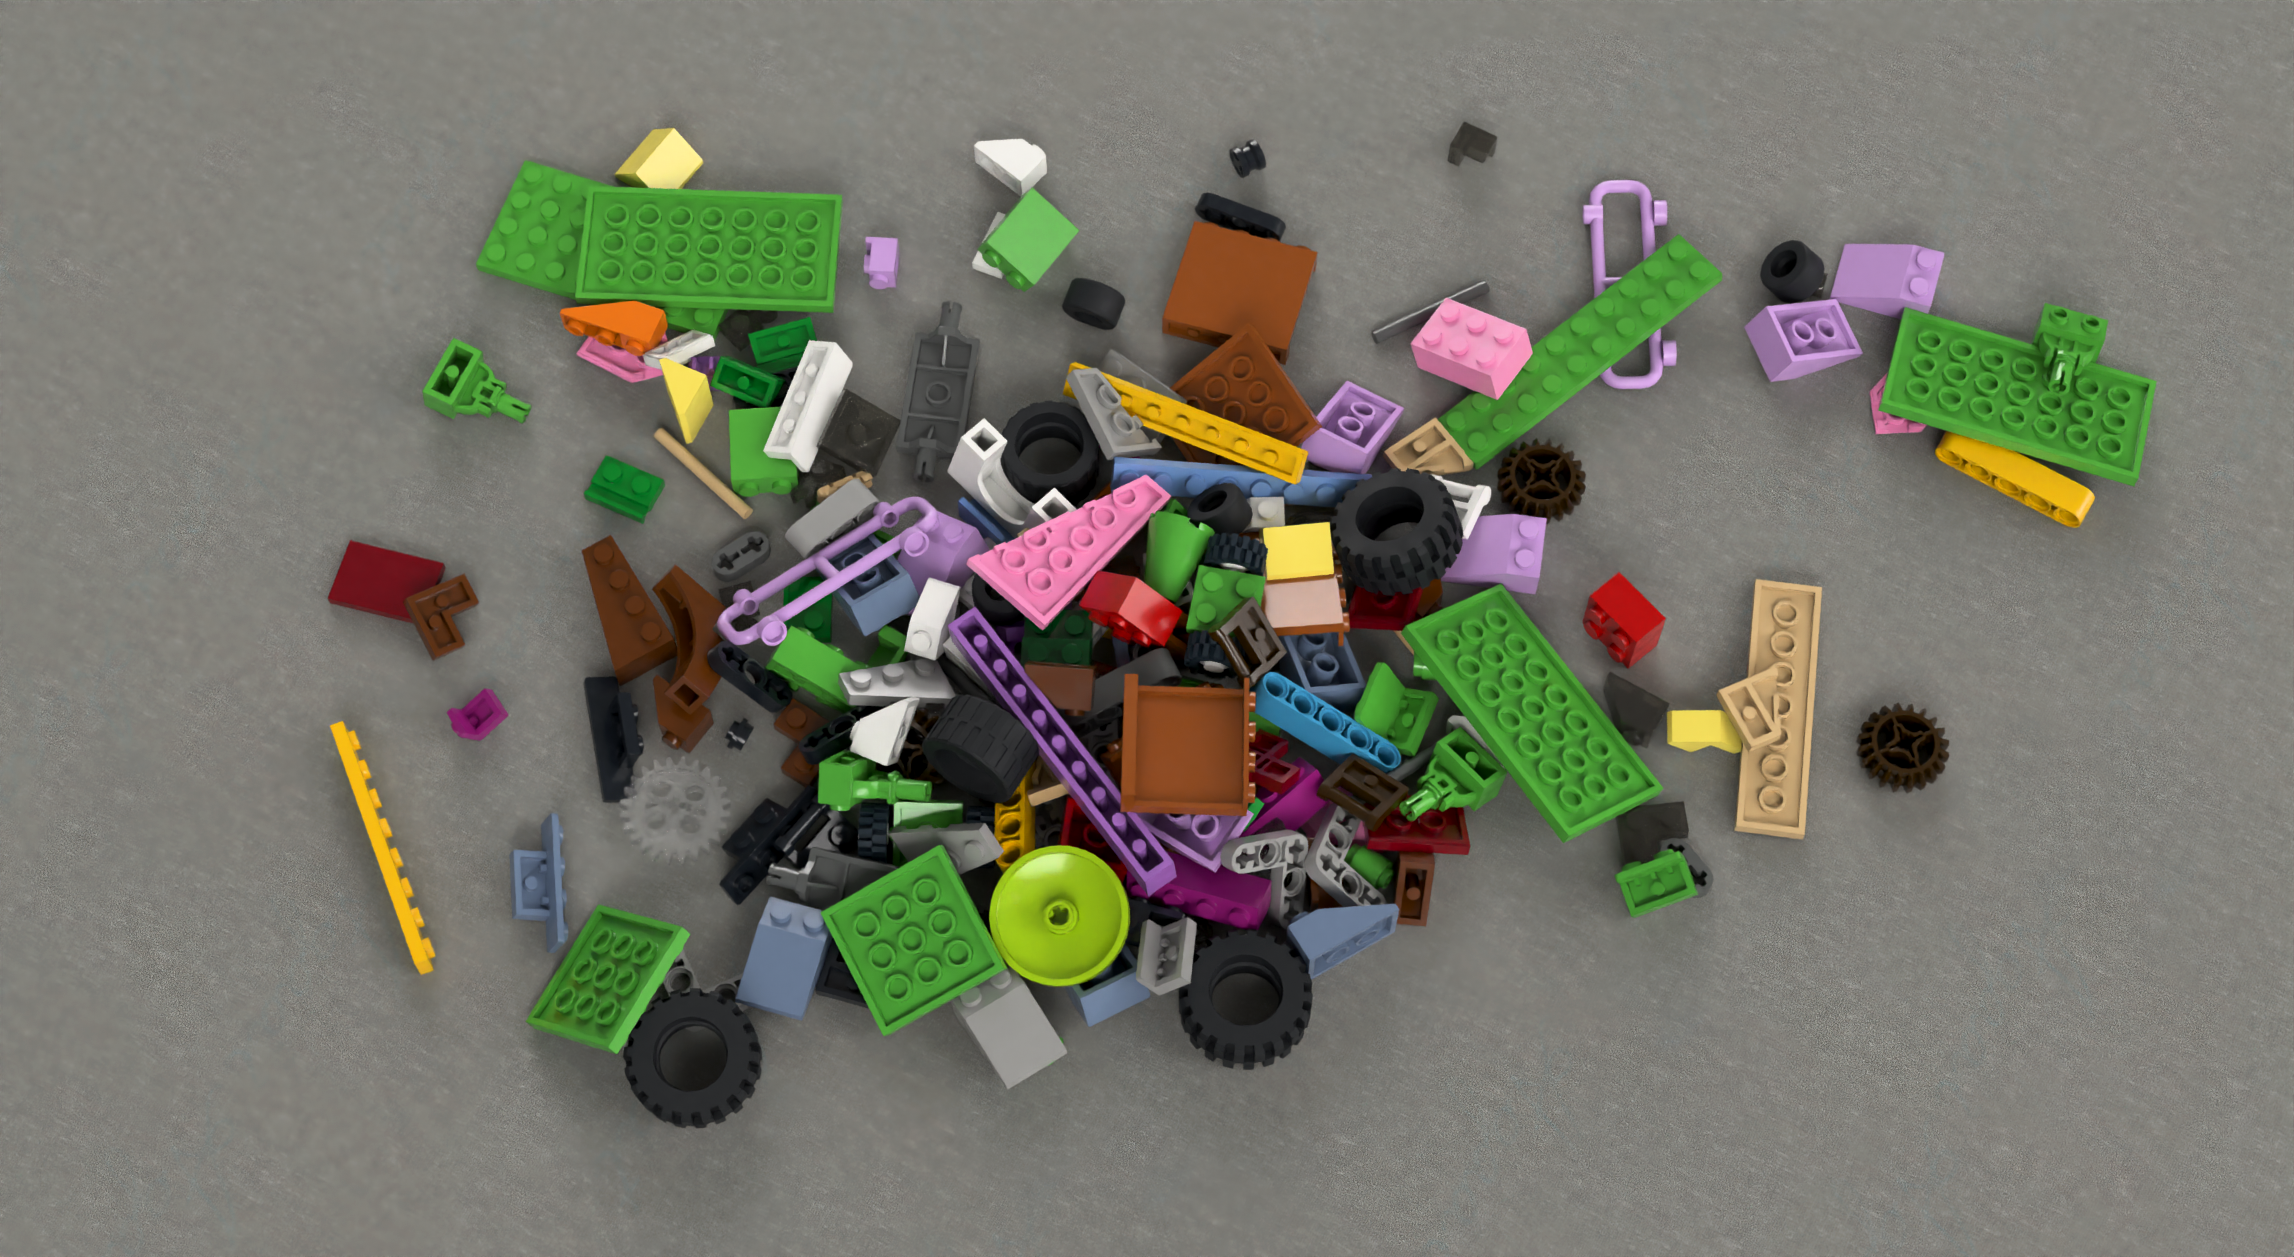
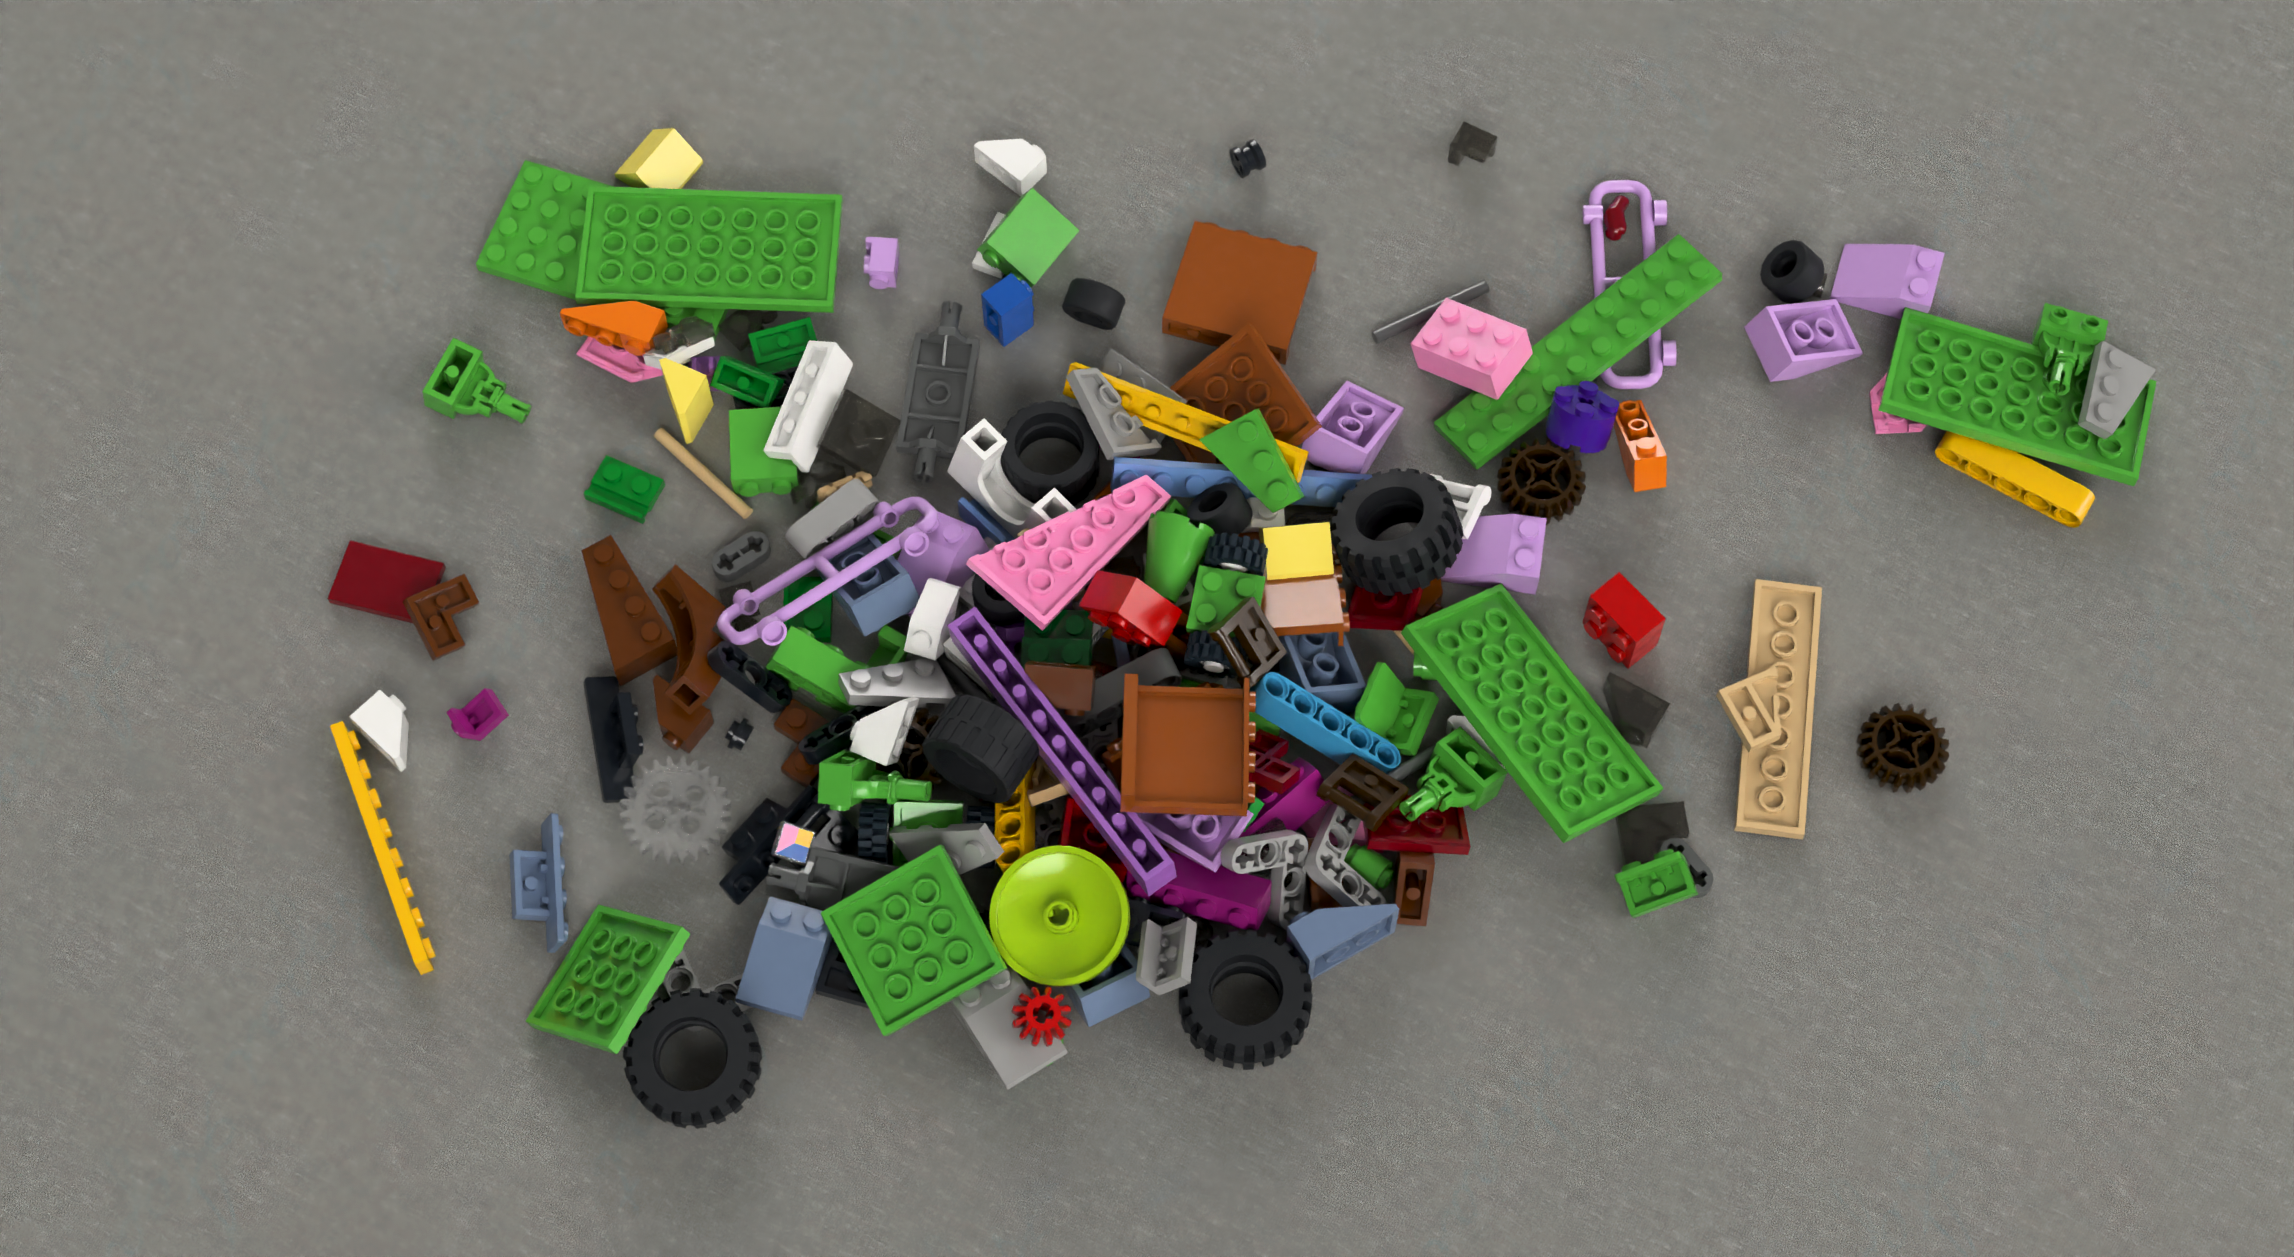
black beam [1195,193,1286,241] -> none
tan wing [1383,417,1474,475] -> none
light yellow slope [1667,710,1742,754] -> none
none -> white slope [349,690,409,772]
none -> clear smoke plate [653,316,715,354]
none -> tile [771,821,816,865]
none -> blue brick [981,273,1034,347]
none -> red gear [1012,987,1072,1047]
none -> bright green wing [1199,408,1305,513]
none -> dark purple brick [1545,381,1619,453]
none -> dark red arm [1604,195,1629,241]
none -> orange slope [1614,400,1667,492]
none -> light grey wing [2078,341,2156,439]

